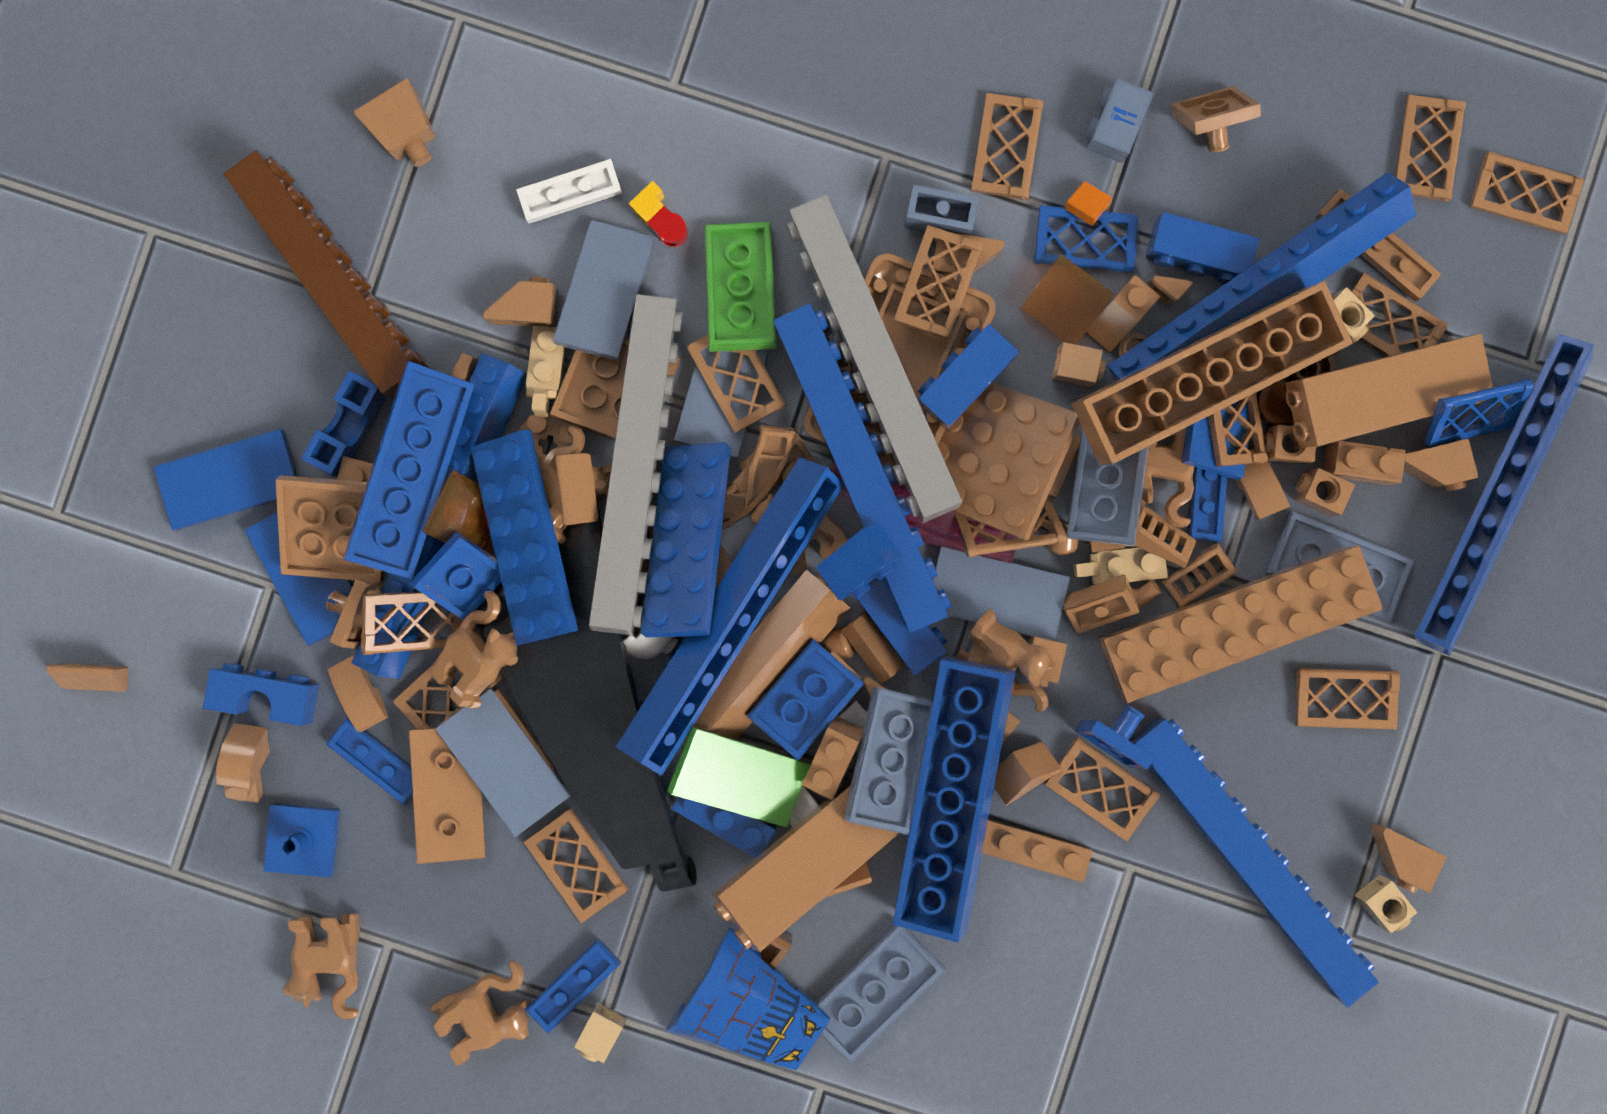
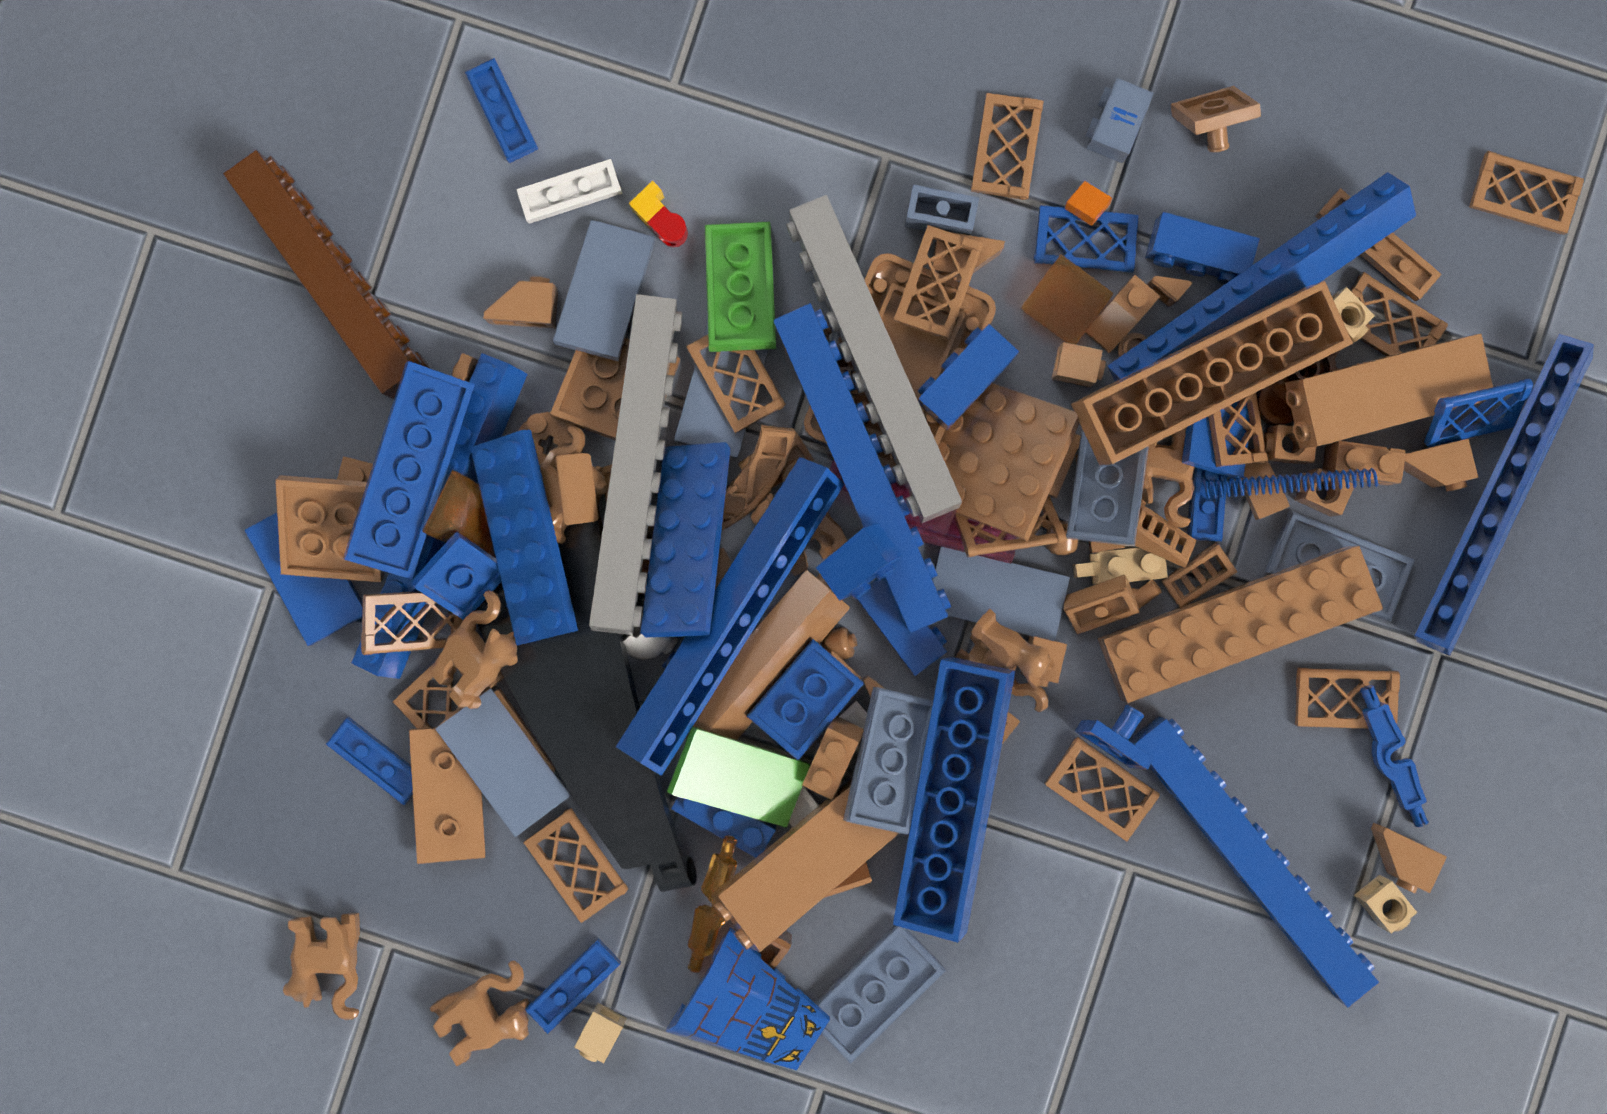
medium nougat slope [46,663,128,692] -> none
blue tile [153,429,297,531] -> none
blue arch [203,663,319,726] -> none
medium nougat brick [216,723,270,803] -> none
blue tile [263,803,340,878] -> none
blue arch [301,370,387,477] -> none
medium nougat tile [326,579,384,649] -> none
medium nougat slope [327,654,388,733] -> none
medium nougat torso [353,78,435,167] -> none
tan hinge [525,326,566,417] -> none
medium nougat slope [841,611,905,683] -> none
medium nougat plate [982,819,1093,883] -> none
medium nougat slope [994,741,1062,806] -> none
medium nougat window [1394,94,1466,202] -> none
none -> blue tile [465,58,539,163]
none -> clear orange piece [687,836,738,973]
none -> blue piece [1202,468,1378,499]
none -> blue piece [1360,685,1429,827]

